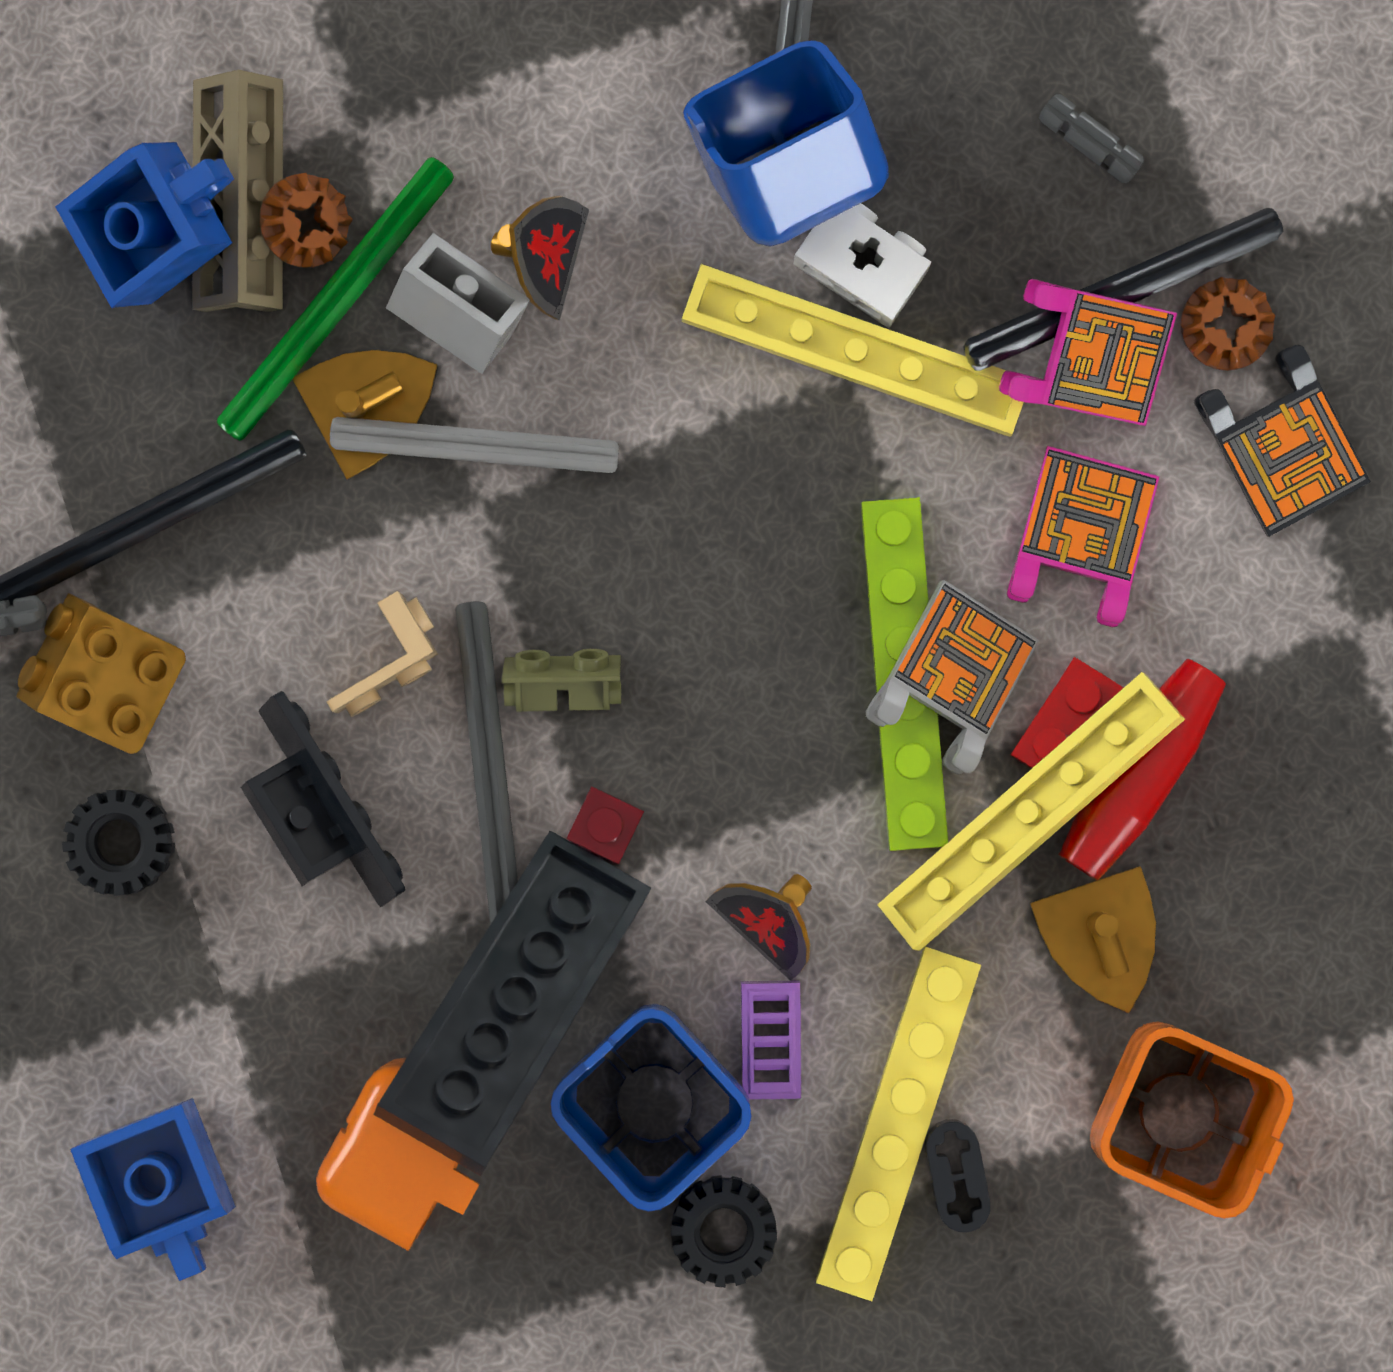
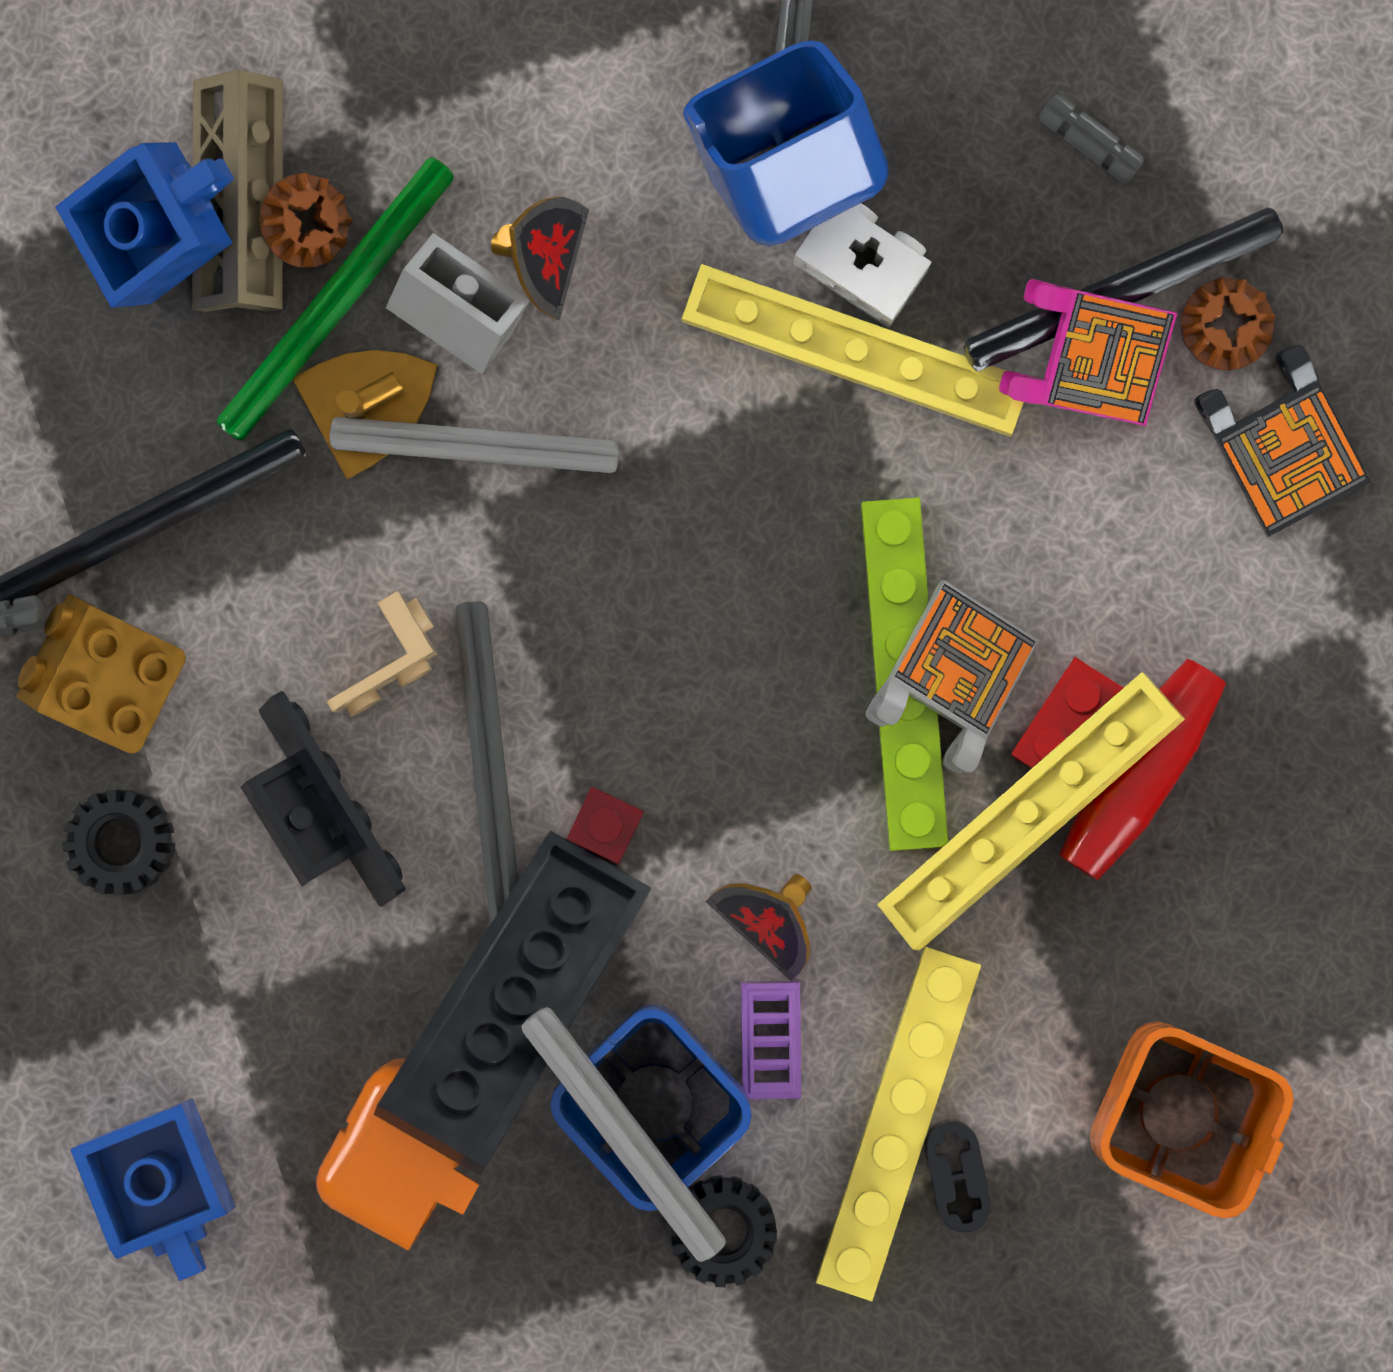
olive hinge [502,649,622,712] -> none
flag [1007,446,1160,627] -> none
pearl gold shield [1030,866,1156,1013] -> none
none -> light grey axle [522,1007,726,1262]

